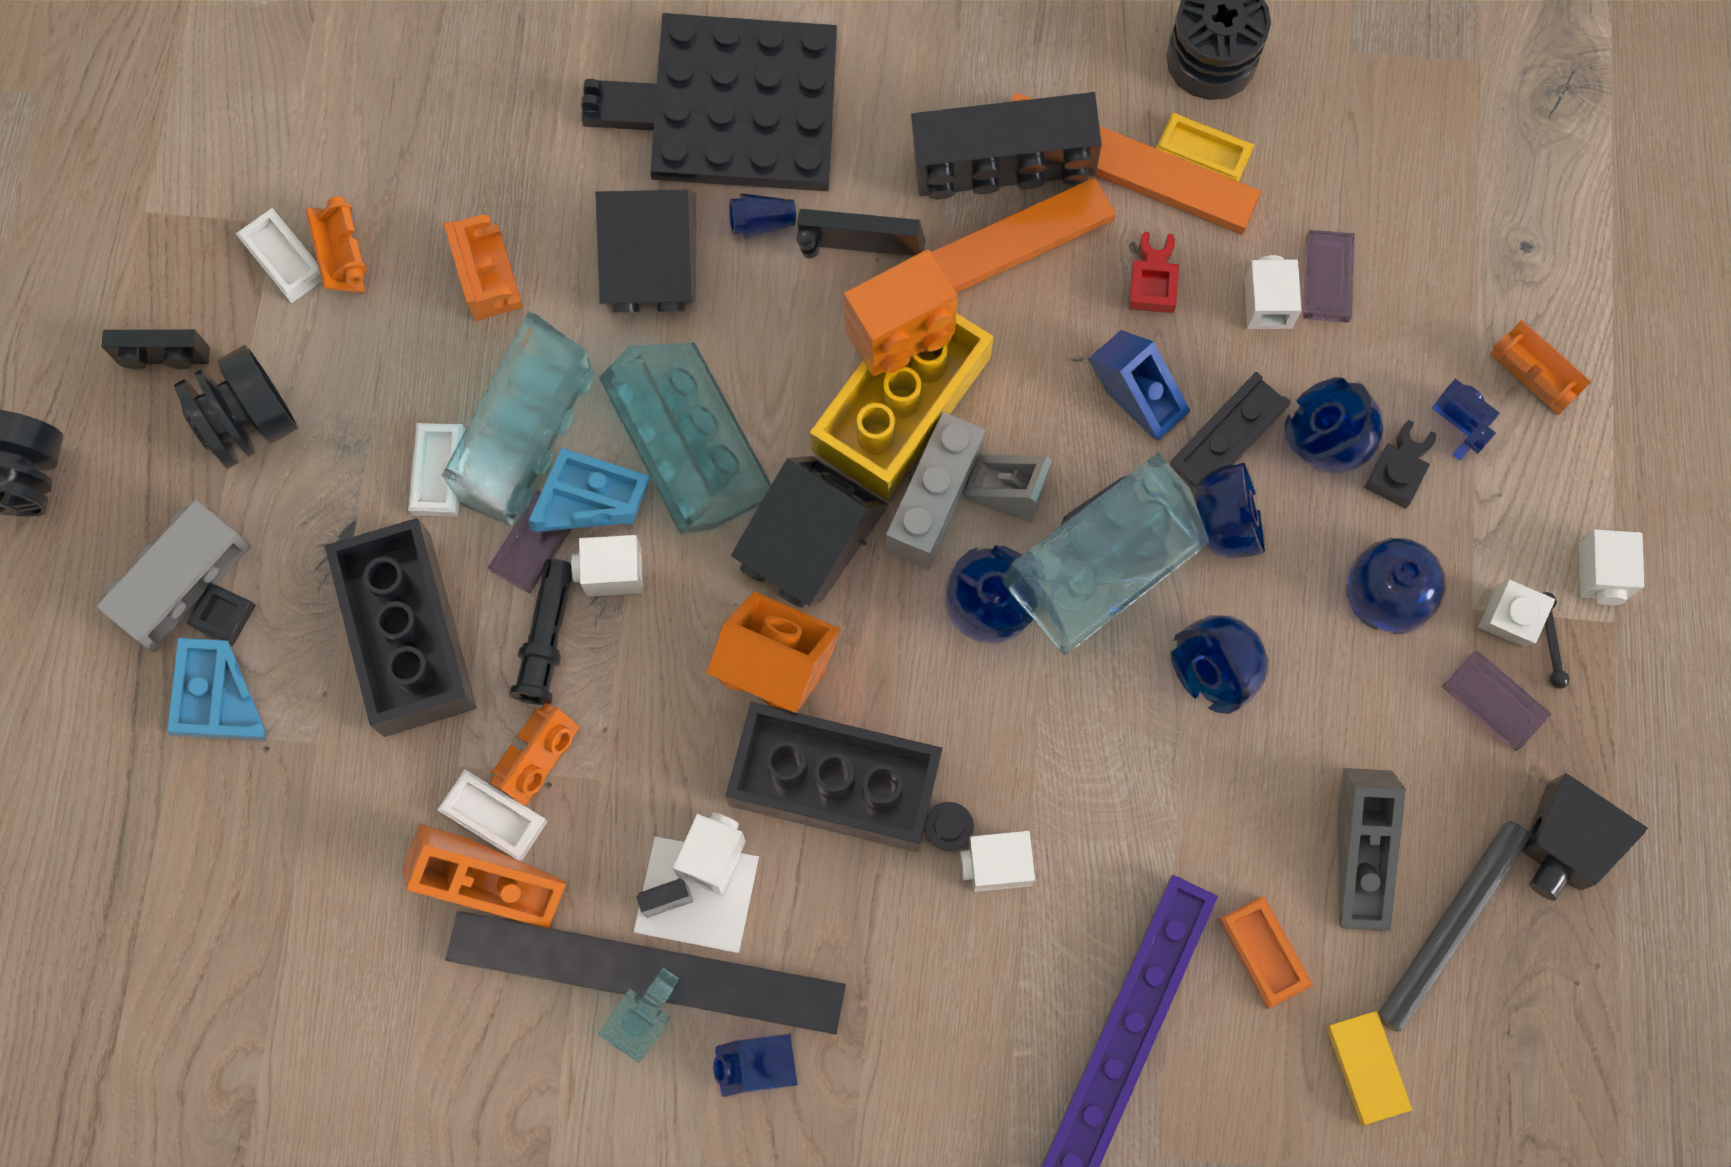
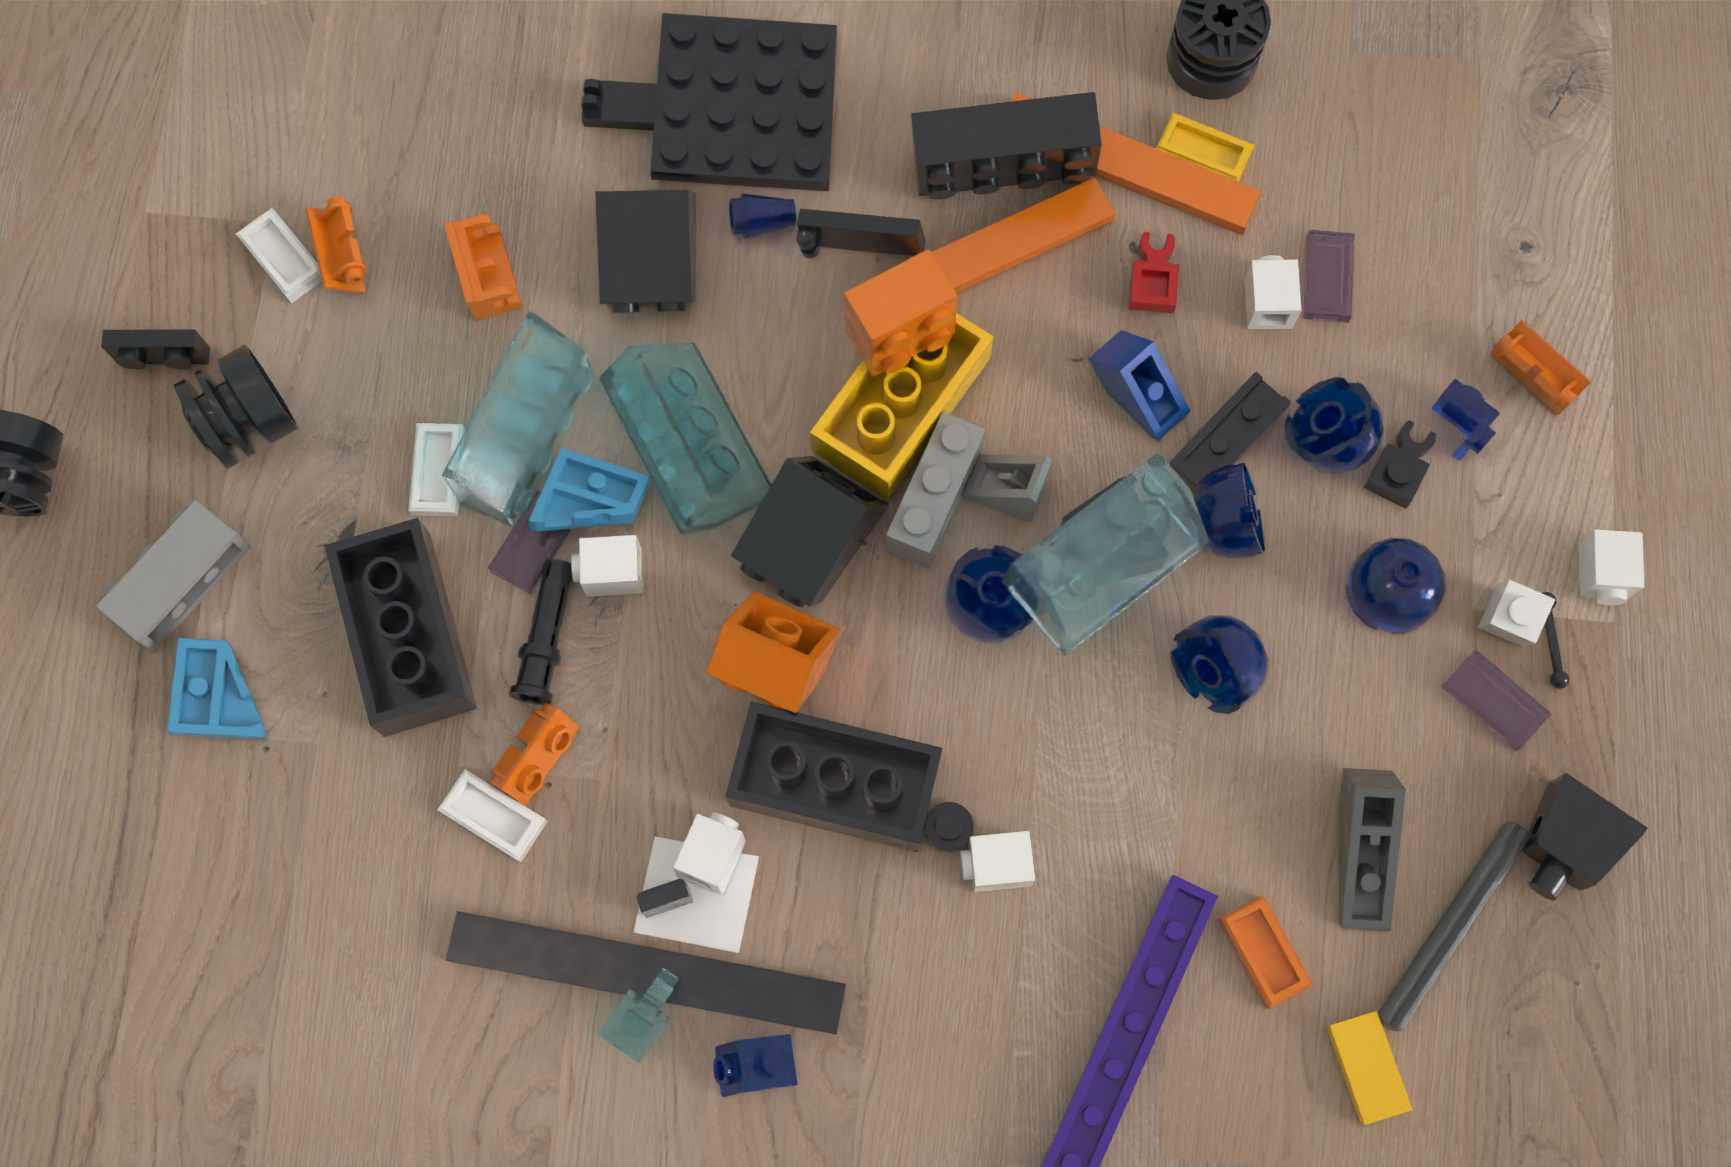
black tile [186,582,256,647] -> none
orange slope [402,824,566,928] -> none

